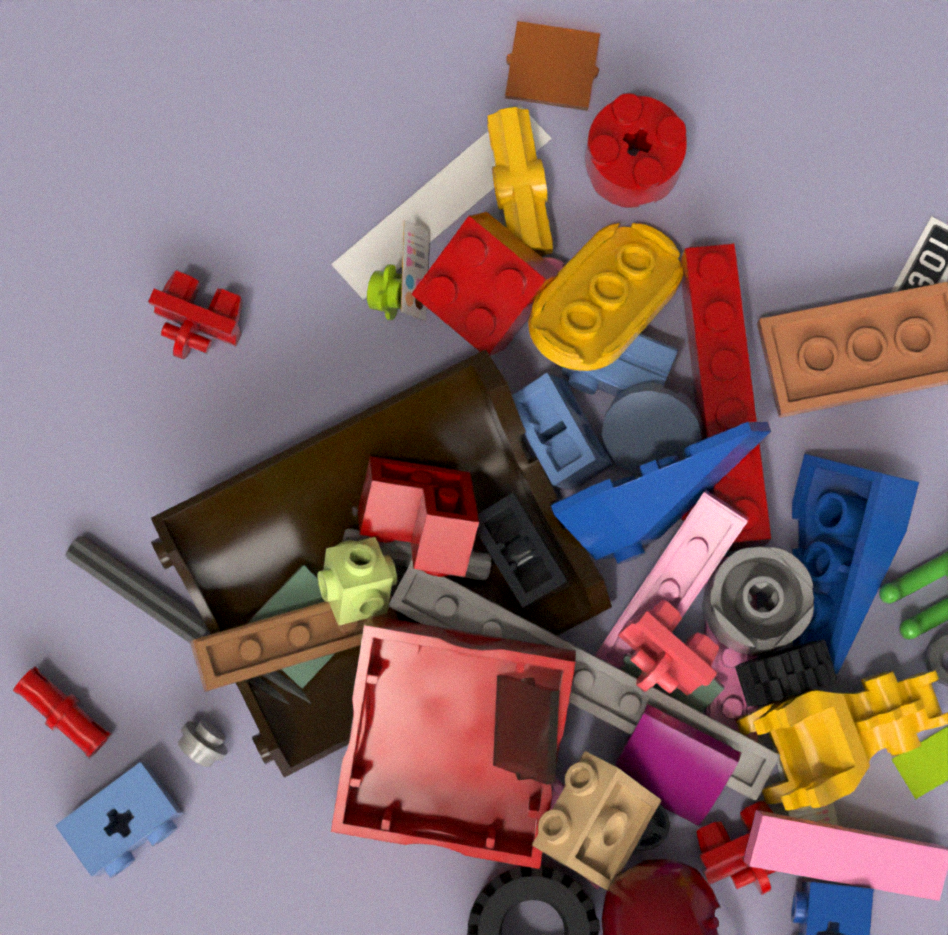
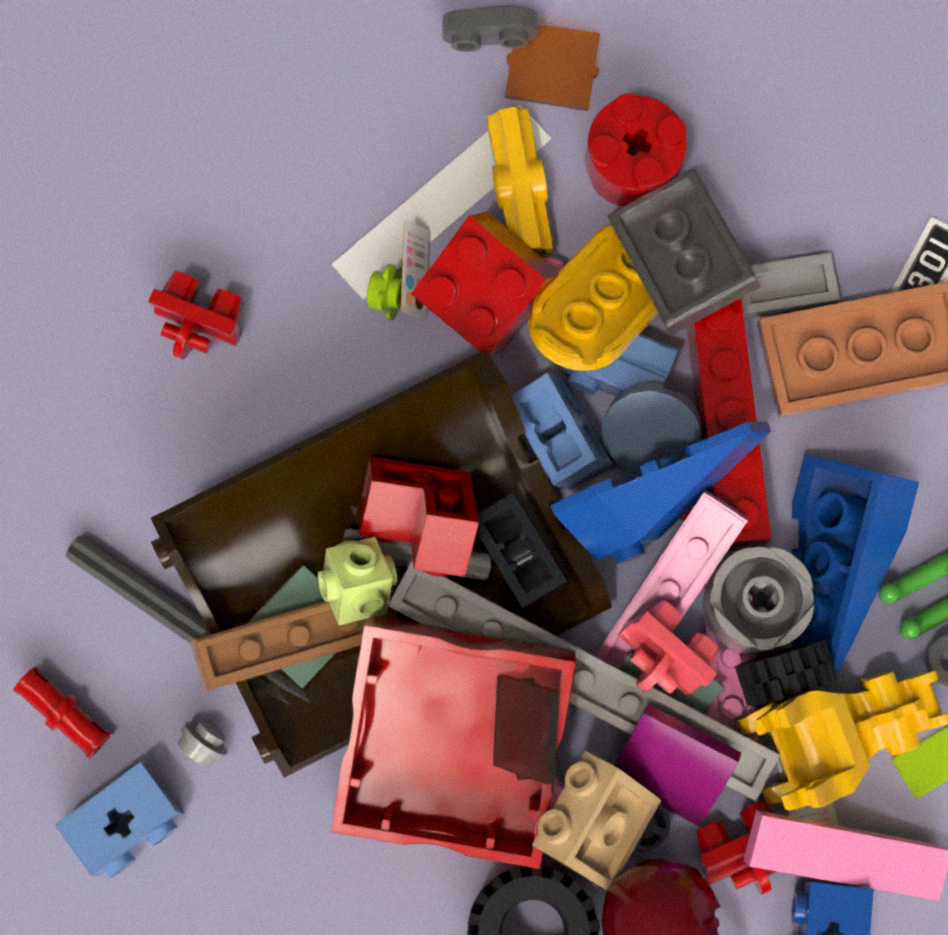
none -> dark grey plate [442,6,538,52]
none -> flat silver tile [607,168,761,336]
none -> light grey tile [742,252,840,319]

